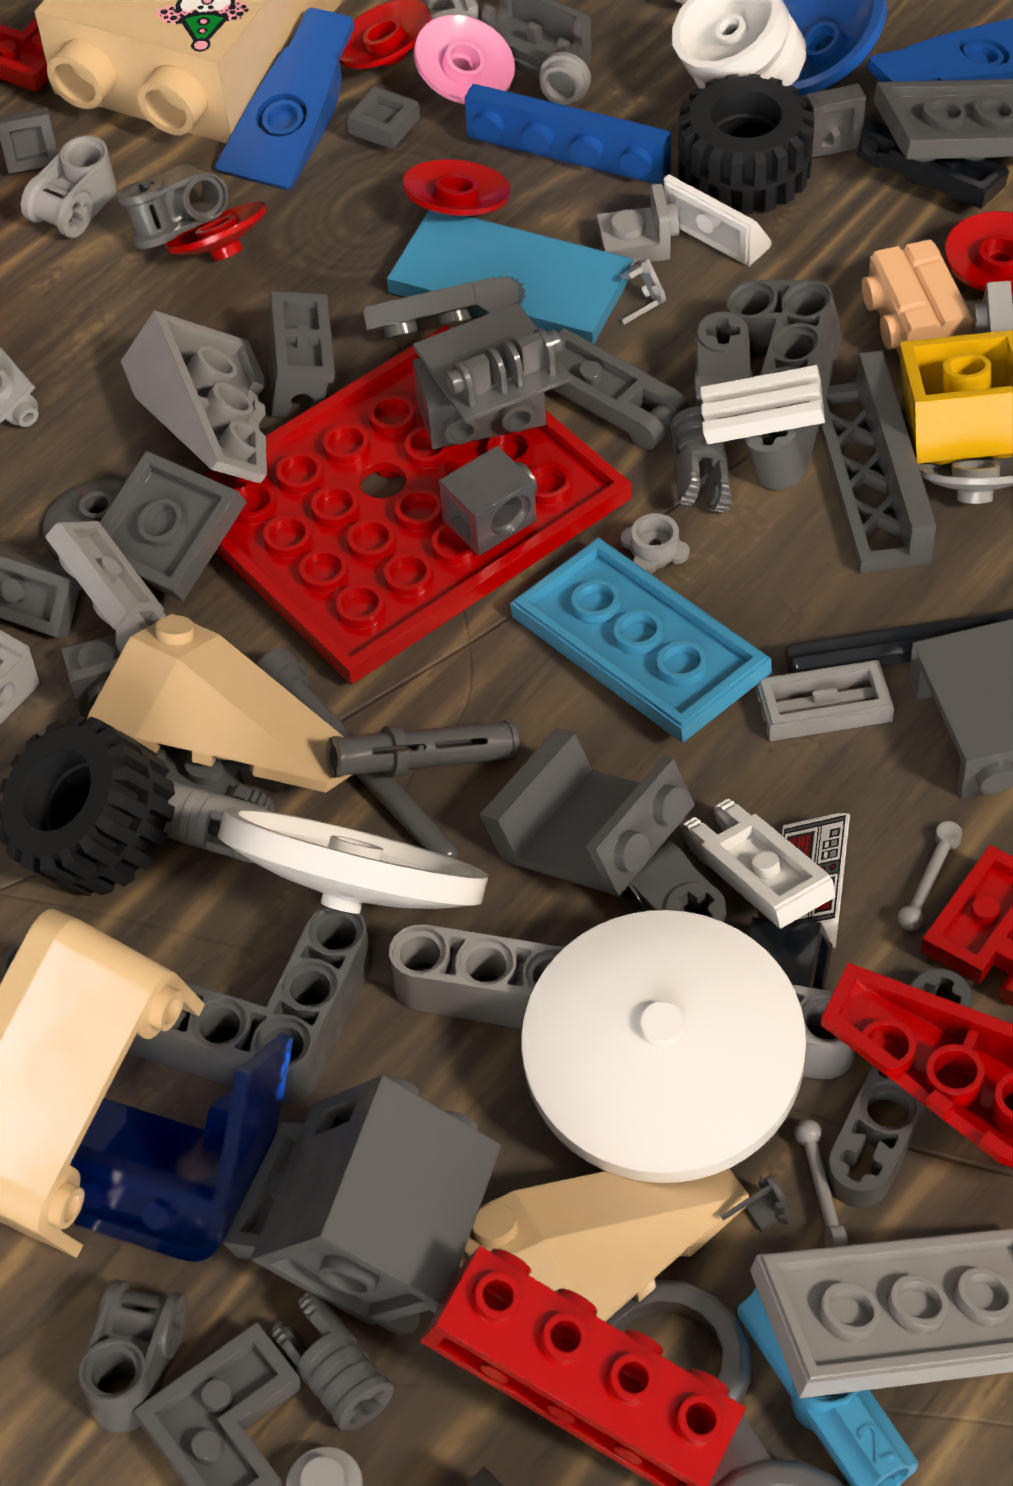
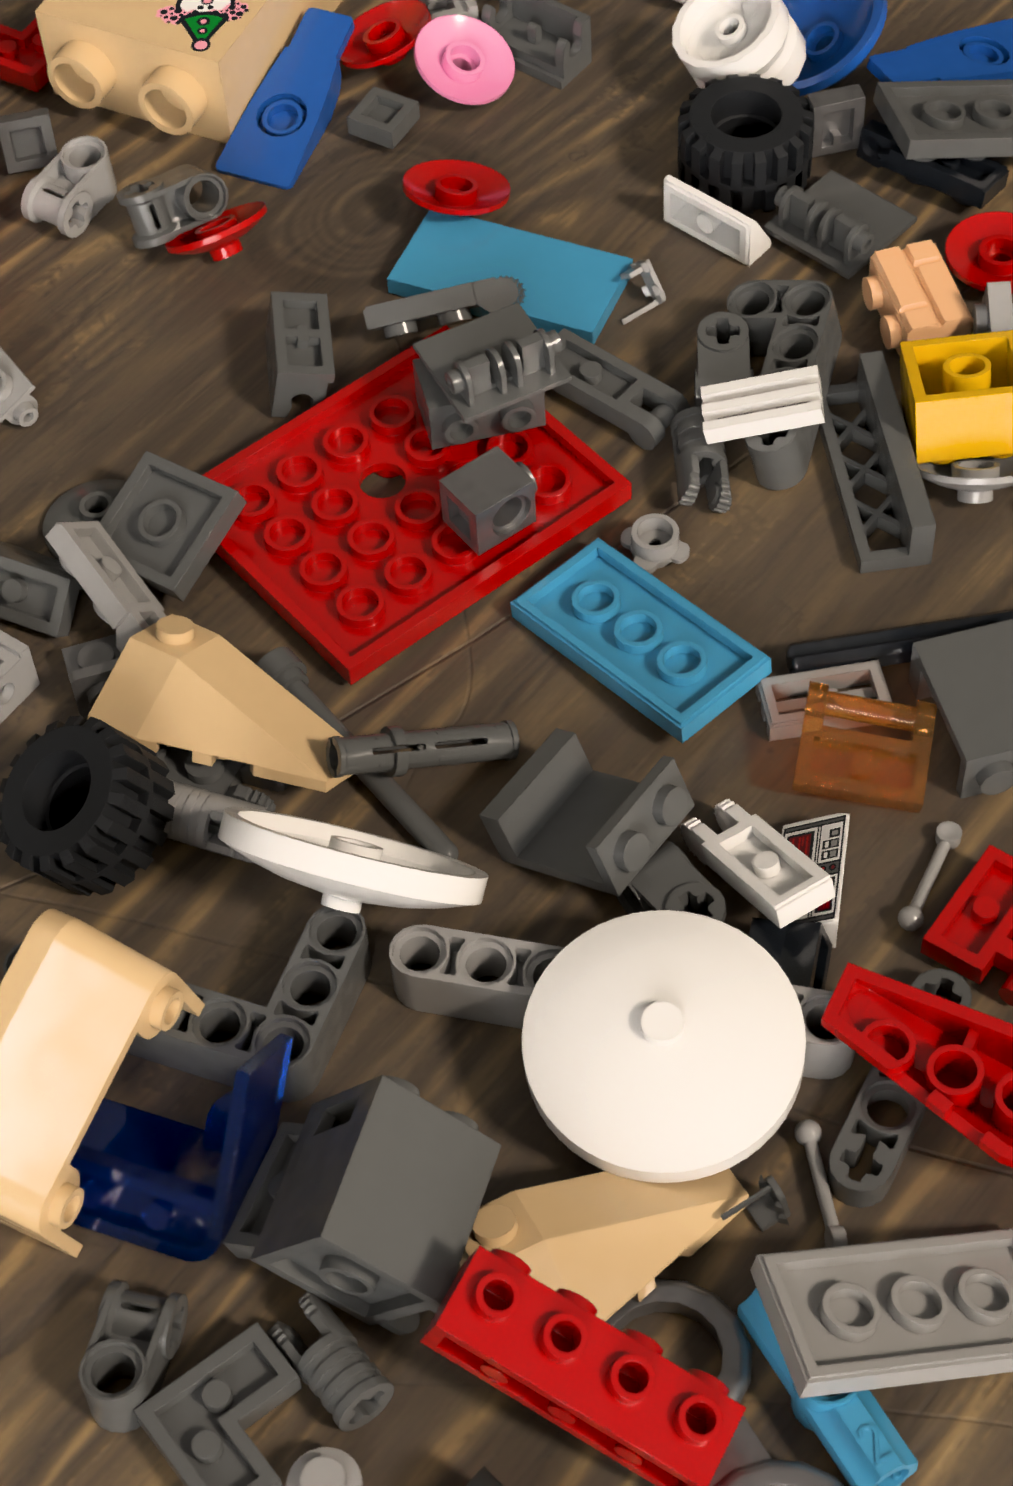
light grey wedge [121,310,267,484] -> none
blue plate [464,83,671,186] -> none
light grey plate [539,52,591,105] -> none
light grey bracket [597,183,679,263] -> none
none -> dark grey hinge [763,170,917,280]
none -> clear orange plate [791,681,937,813]

